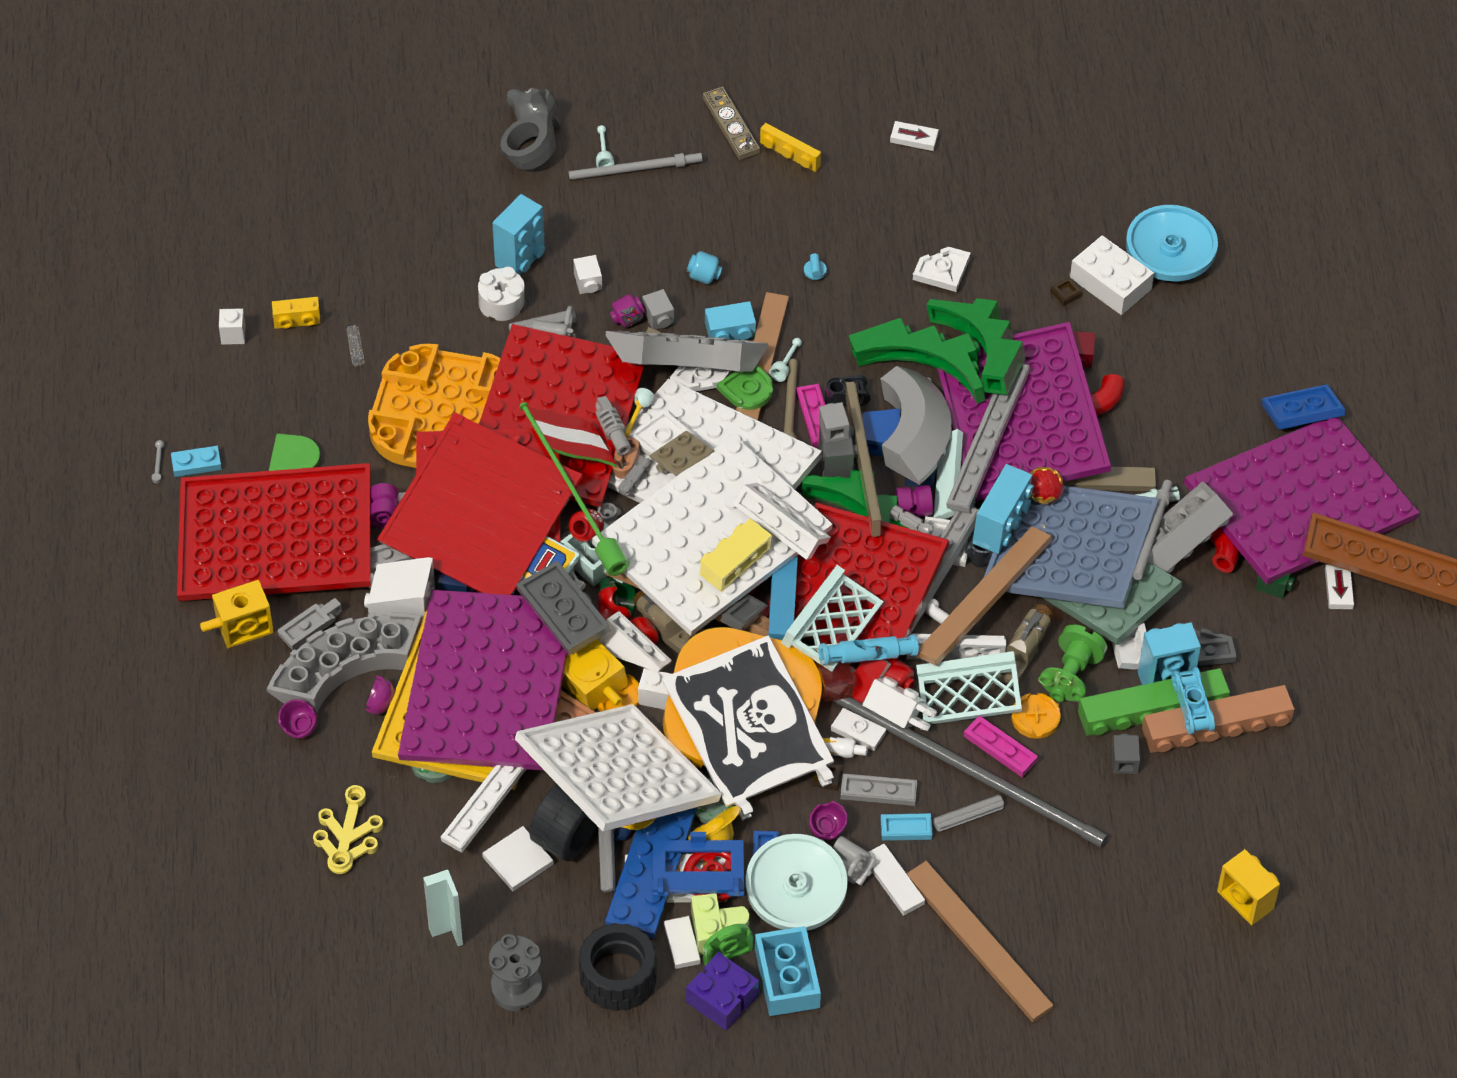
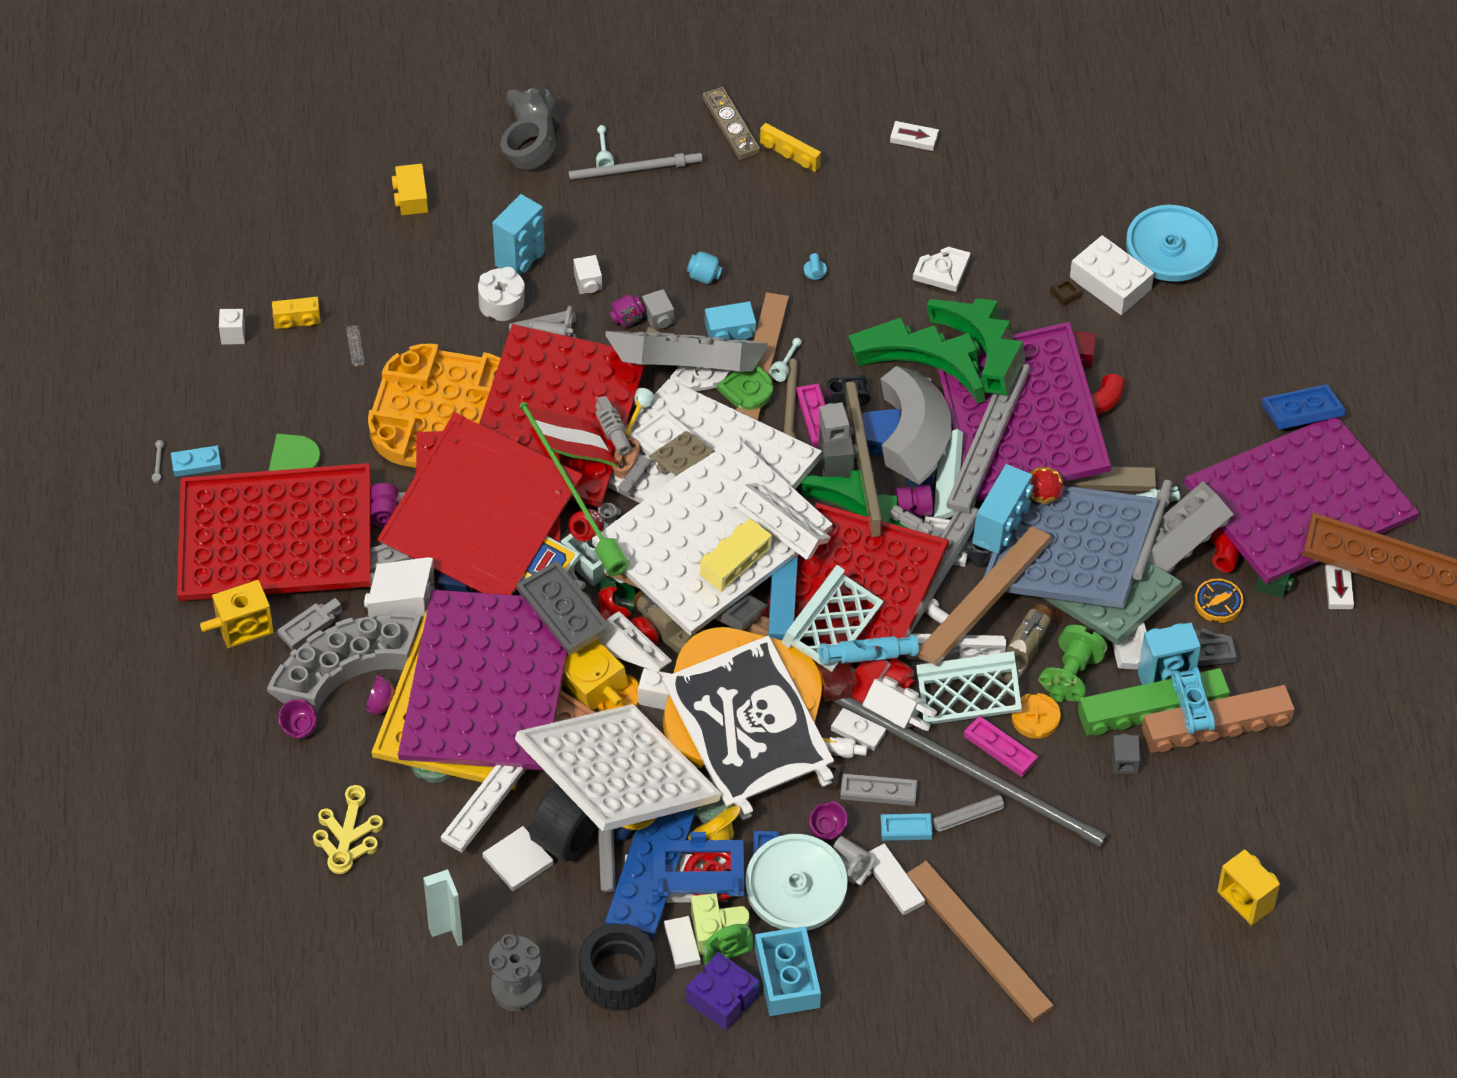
none -> yellow brick [392,164,428,215]
none -> tile [1195,579,1243,623]

